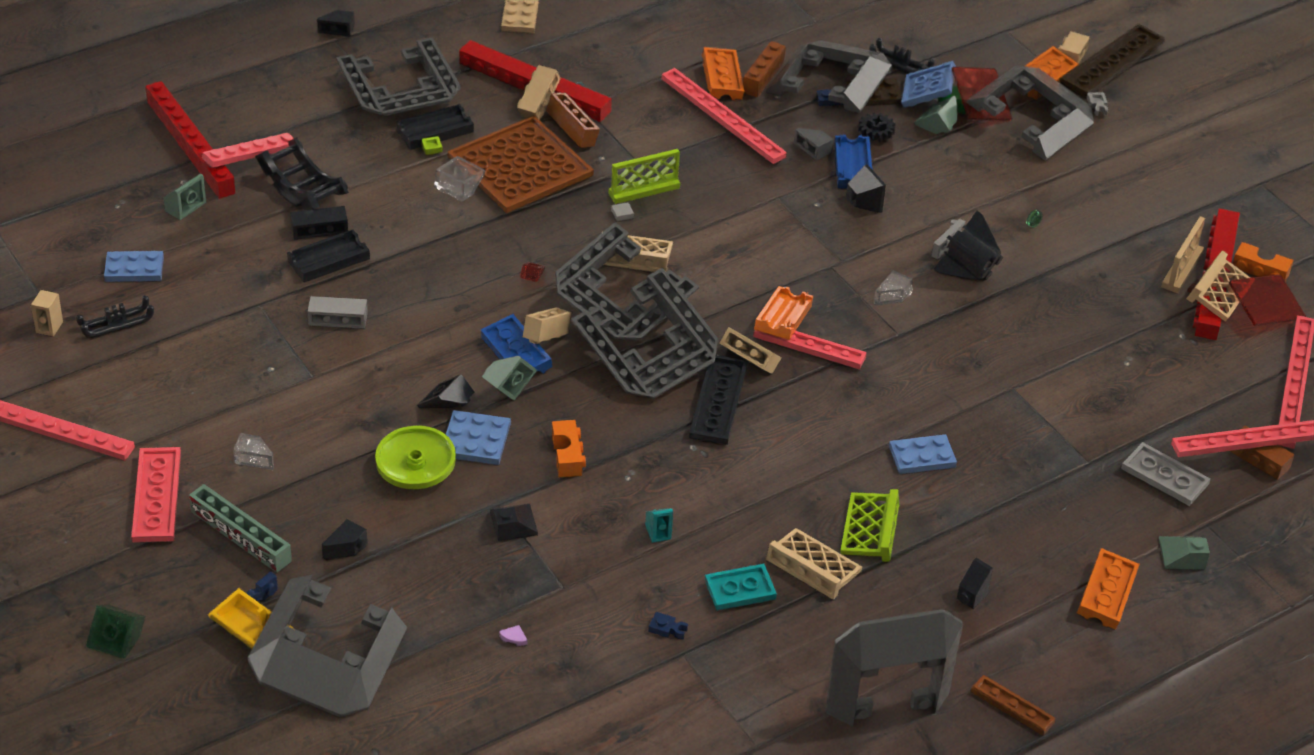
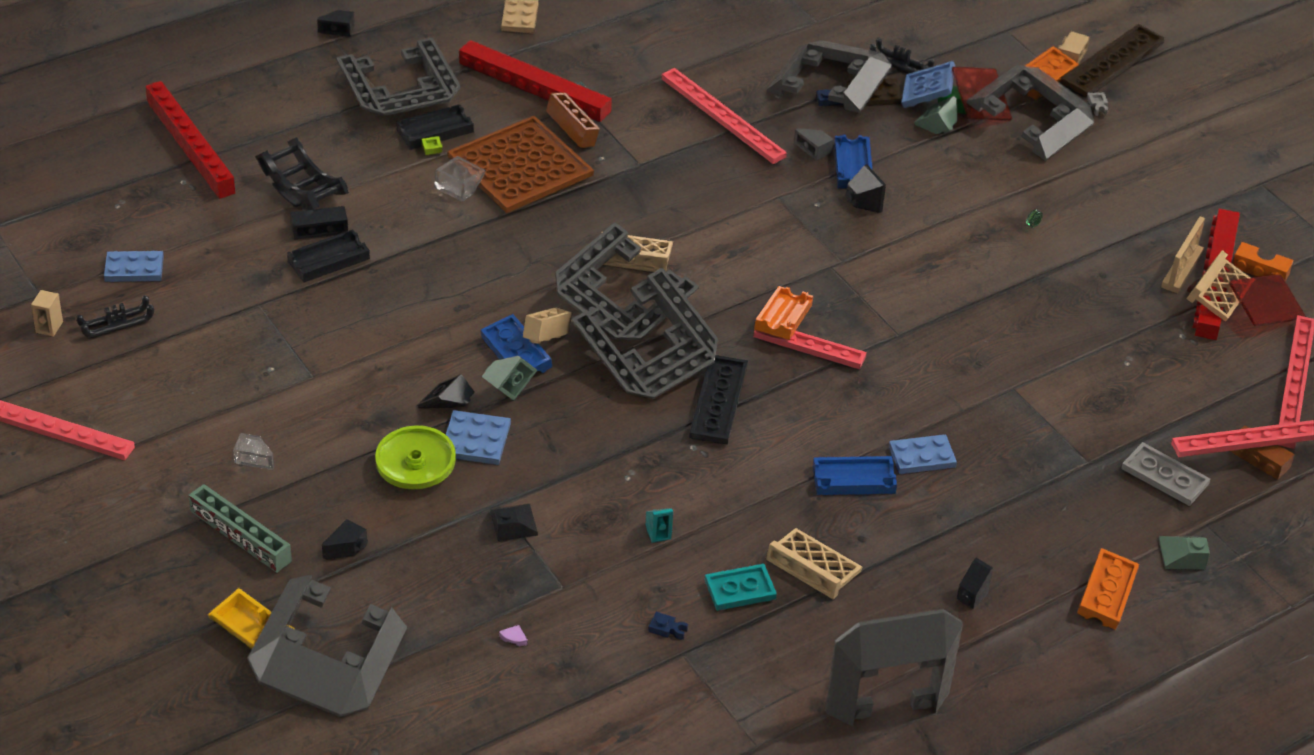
clear green slope [85,604,146,659] -> none
coral plate [131,447,181,542] -> none
sand green slope [164,174,206,220] -> none
coral plate [202,133,294,168] -> none
dark blue plate [246,572,278,602] -> none
light grey brick [307,296,368,329] -> none
tan brick [517,65,560,120] -> none
clear red slope [520,262,545,282] -> none
orange arch [552,420,586,477] -> none
lime fence [609,149,680,204] -> none
light grey tile [611,202,634,221] -> none
orange gear [702,47,744,100] -> none
tan brick [719,327,782,374] -> none
dark orange brick [743,41,786,98] -> none
lime fence [841,489,900,562] -> none
black gear [858,113,895,142] -> none
clear slope [874,270,913,306] -> none
light grey hinge [932,219,966,259] -> none
black brick [934,211,1003,280] -> none
dark orange tile [971,675,1056,736] -> none
none -> blue gear [813,456,897,495]

